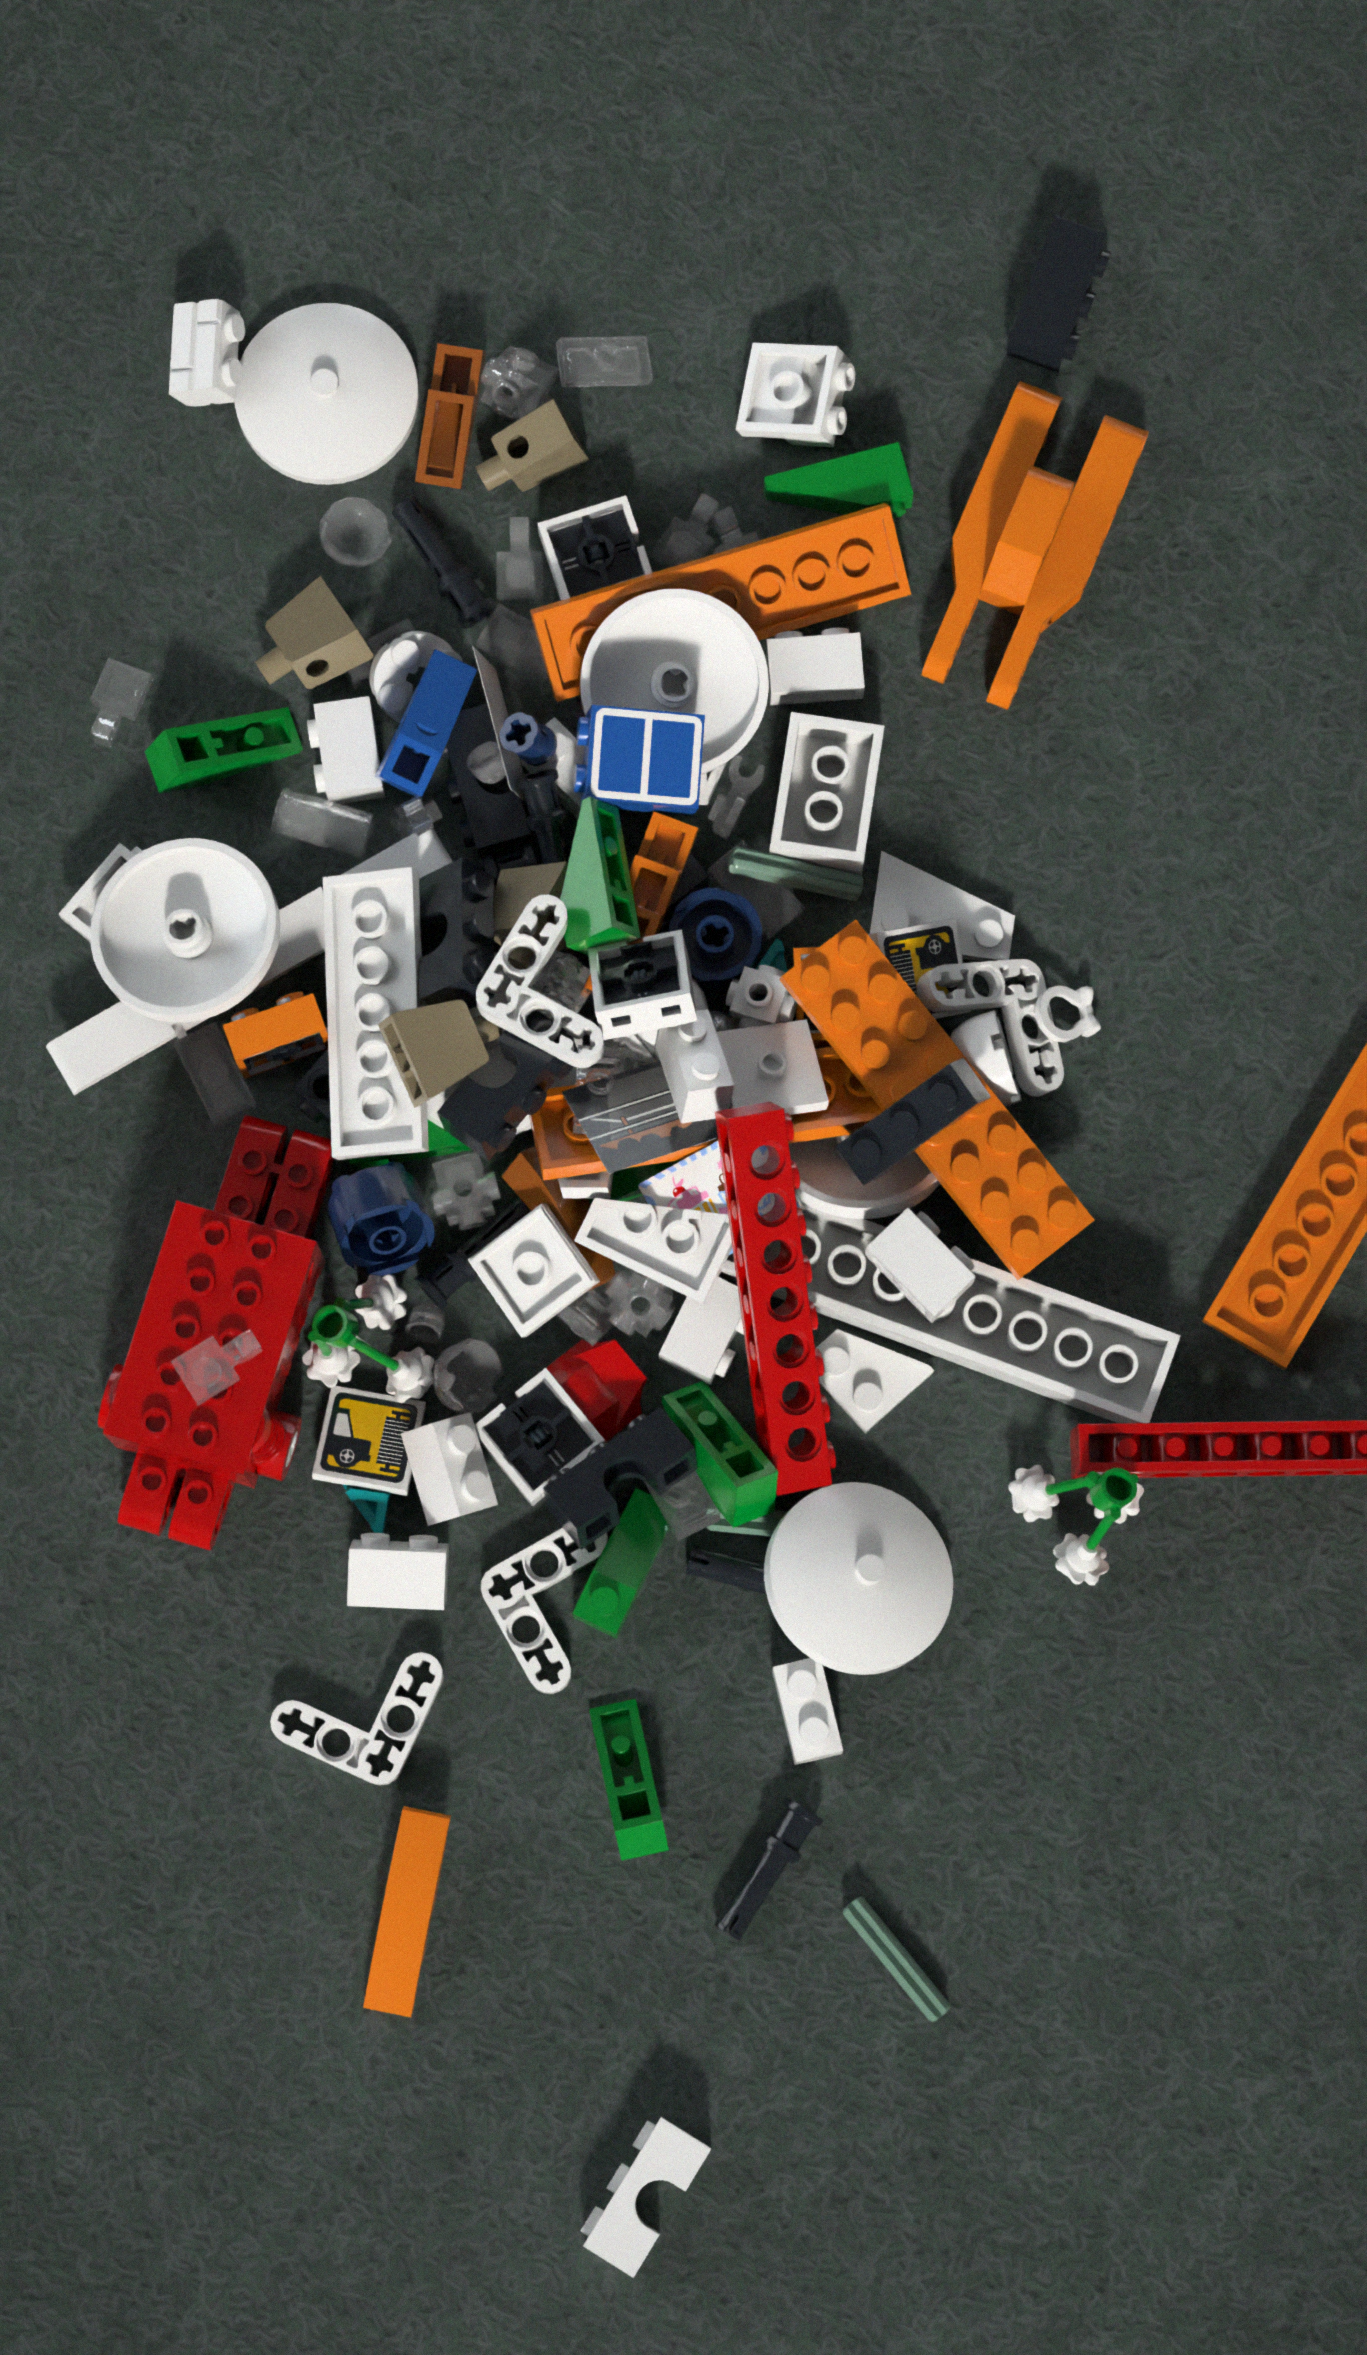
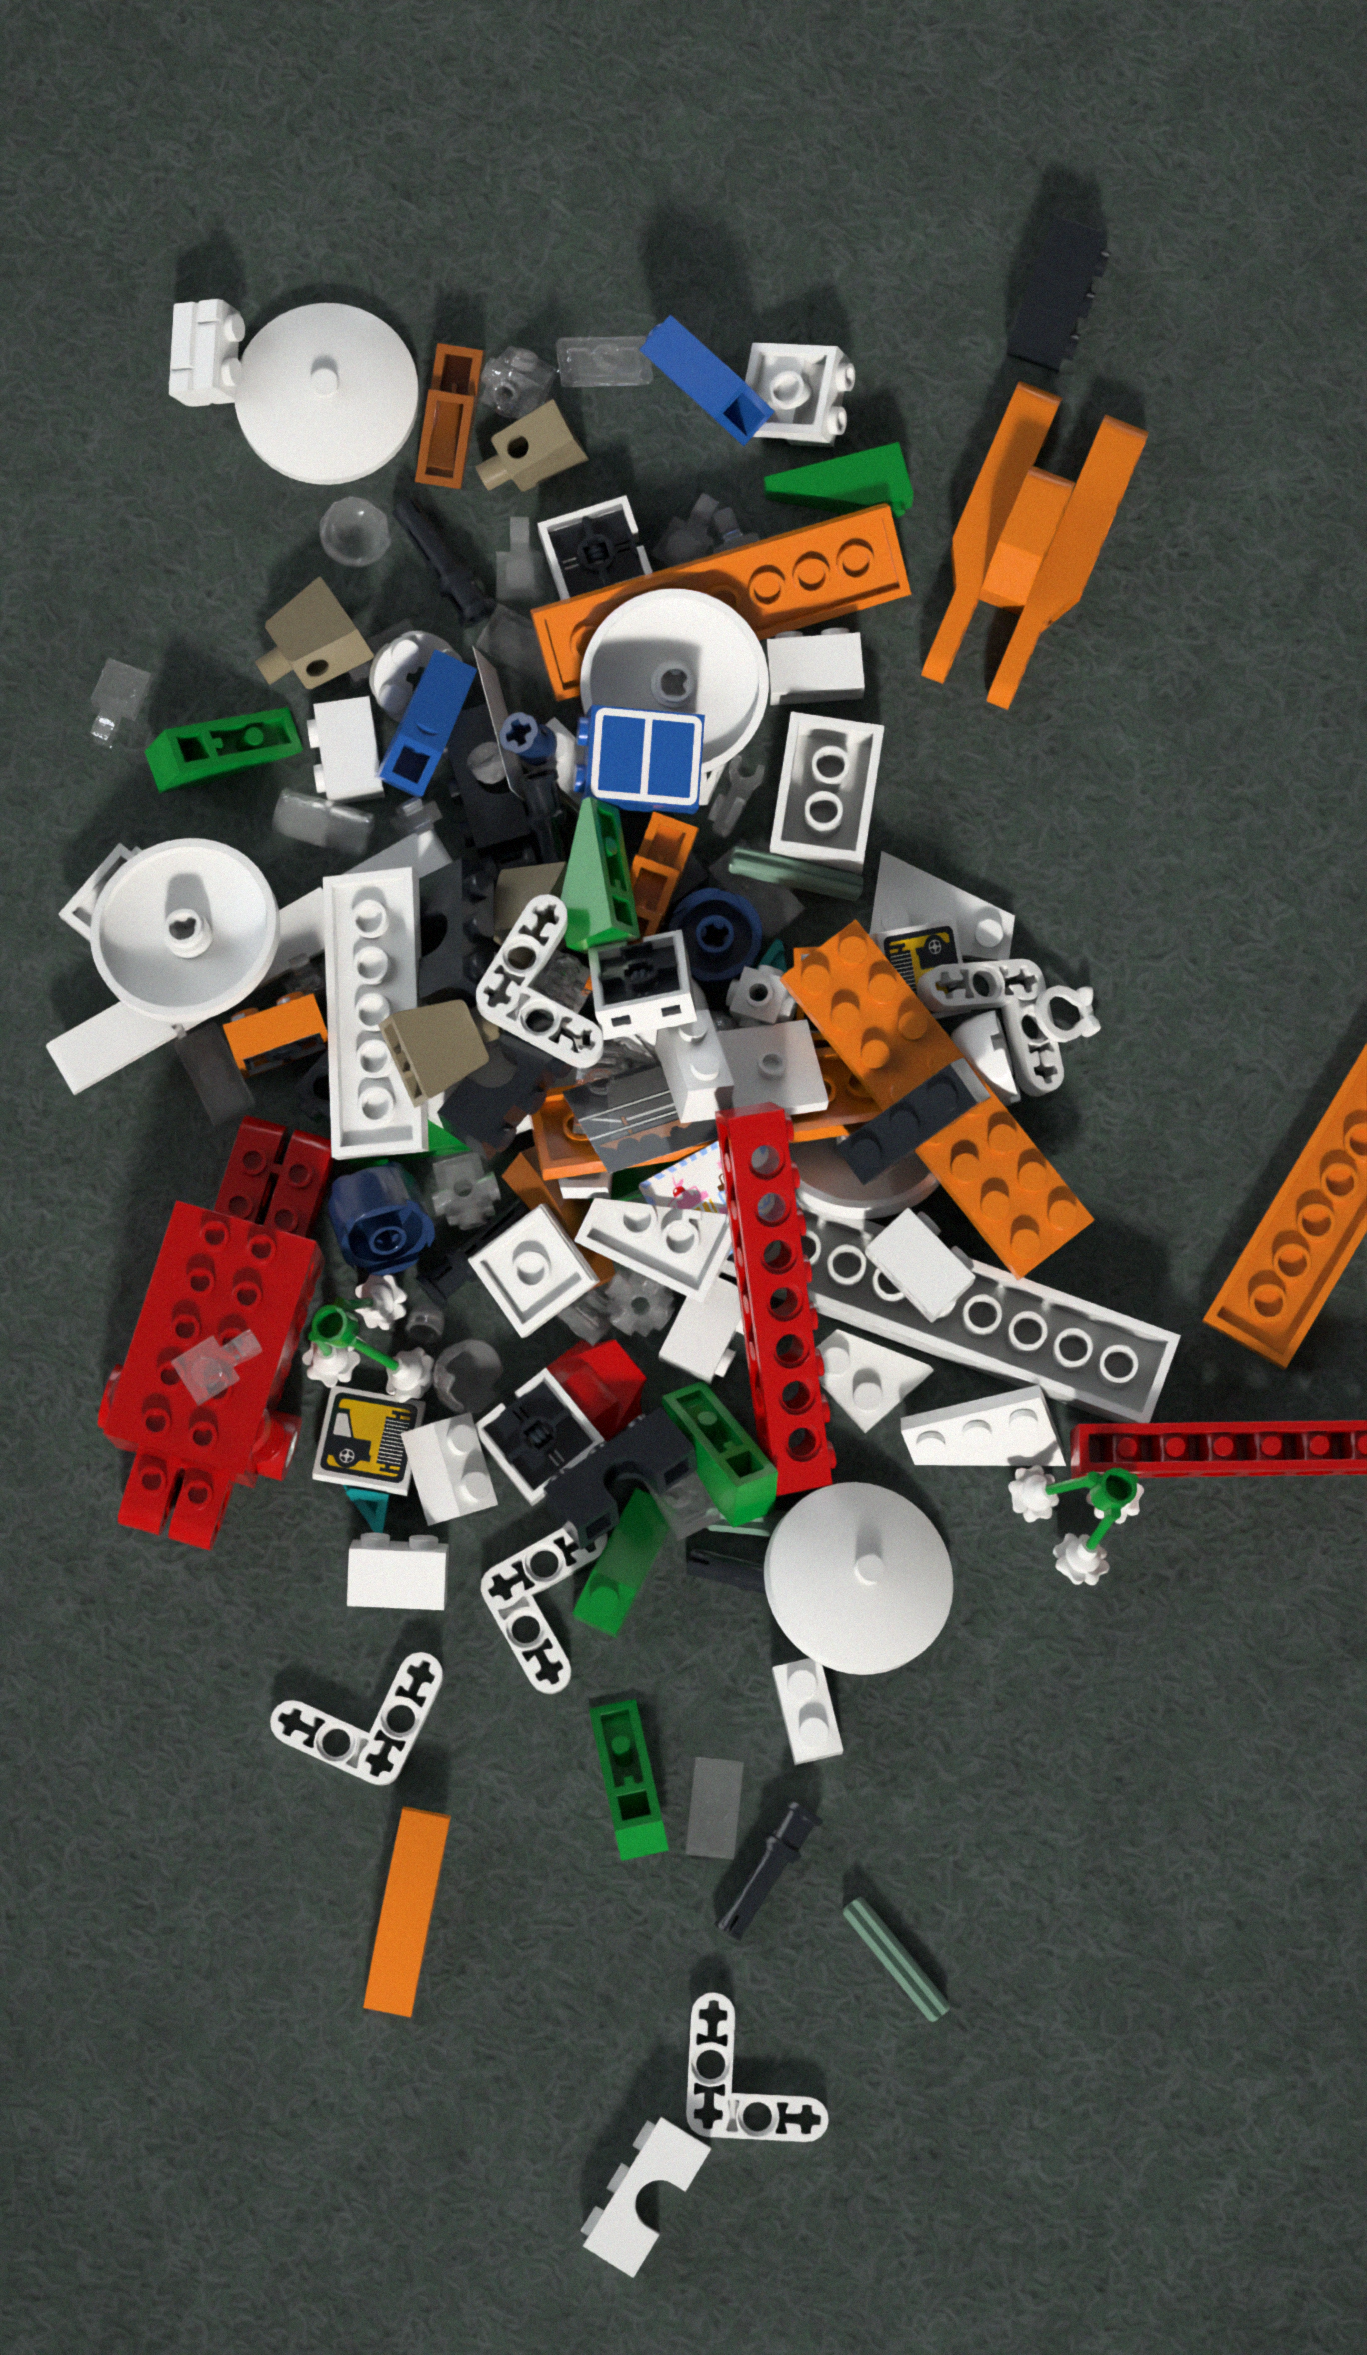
none -> clear plate [283,952,326,999]
none -> blue brick [639,315,775,446]
none -> clear plate [685,1757,744,1860]
none -> white beam [686,1993,829,2142]
none -> white wing [901,1385,1066,1466]

